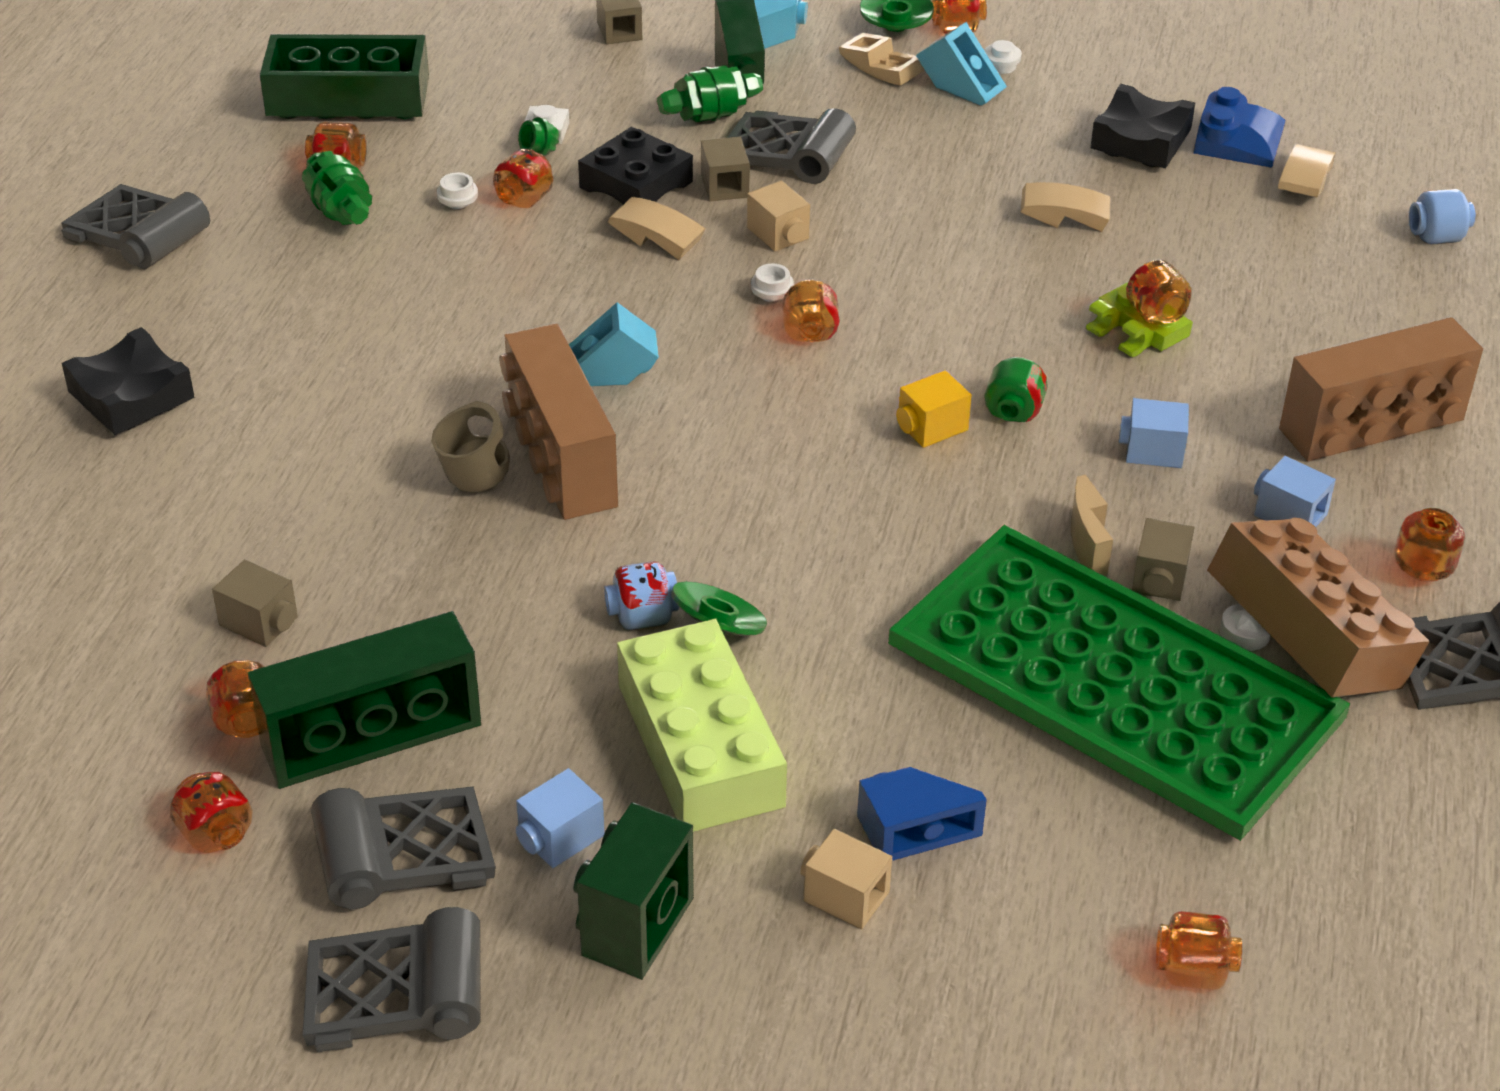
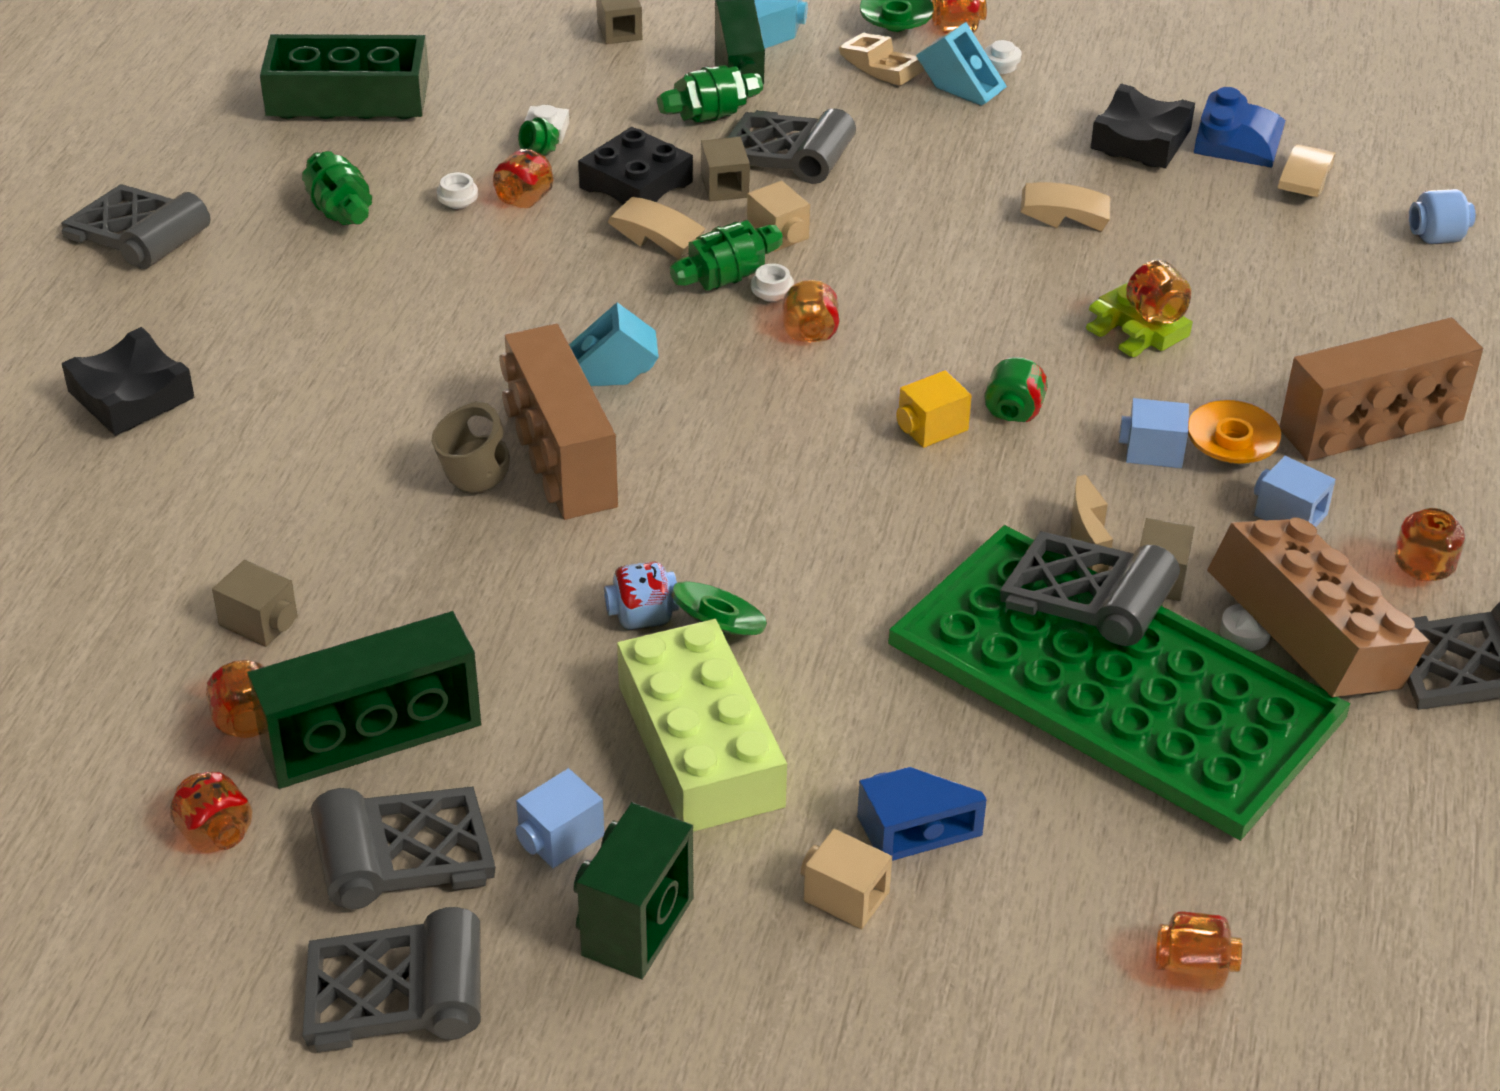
clear orange head [305,122,367,168] -> none
none -> green piece [670,220,783,291]
none -> dark grey piece [1000,531,1180,646]
none -> light orange dish [1188,400,1281,464]

